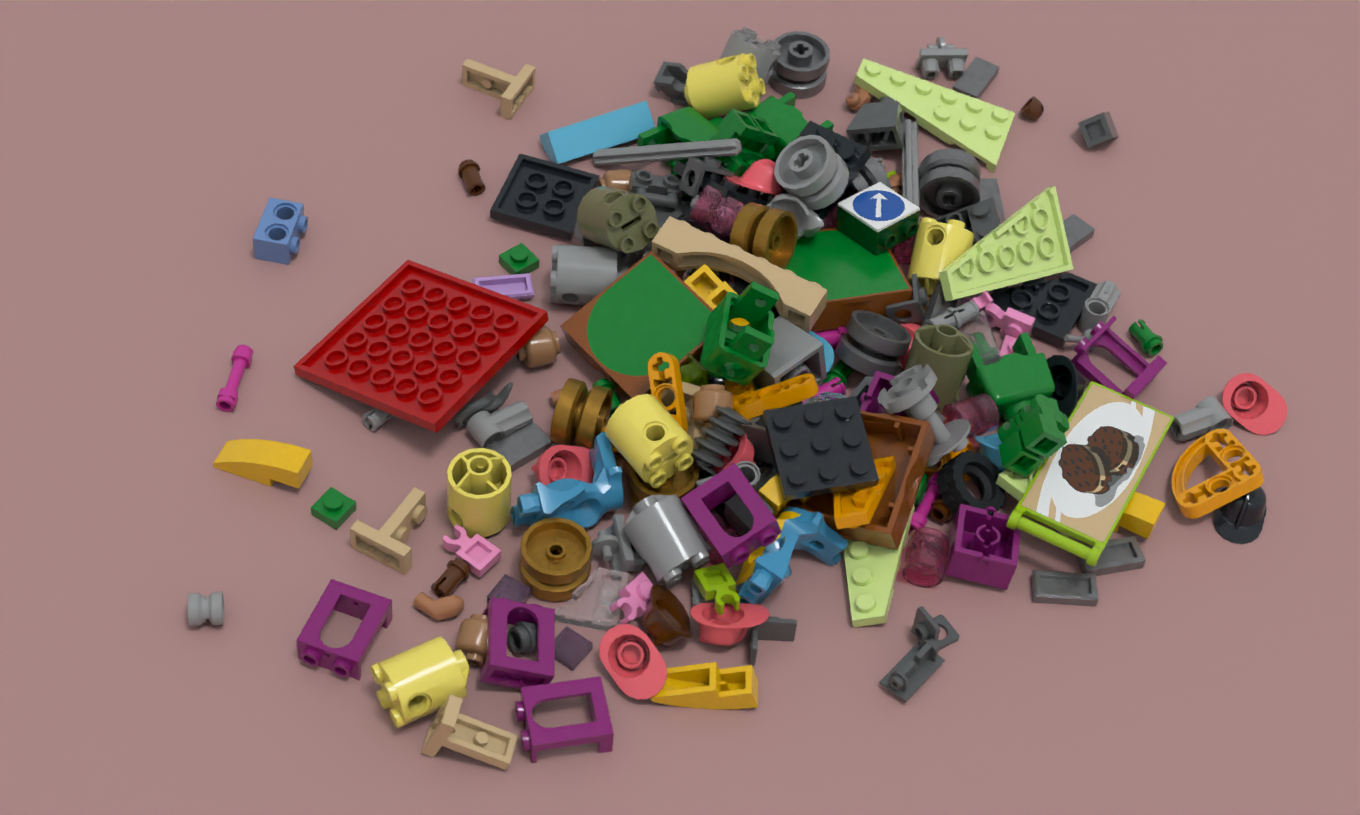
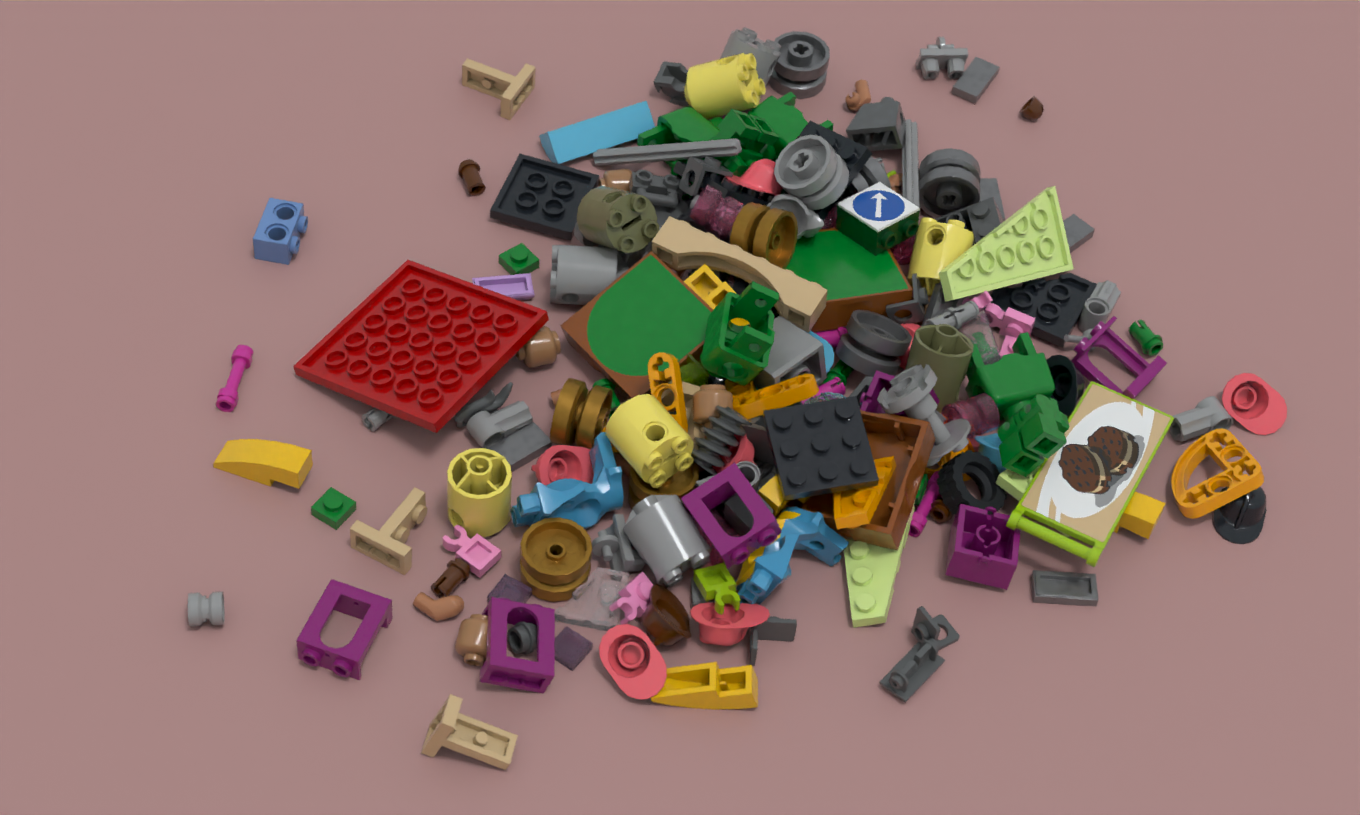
light yellow cylinder [370,636,470,728] -> none
magenta panel [515,676,614,763] -> none
yellowish green wing [854,58,1015,173] -> none
clear pink wheel [902,527,949,588] -> none
flat silver tile [1075,536,1146,576] -> none
dark grey panel [1078,112,1119,148] -> none

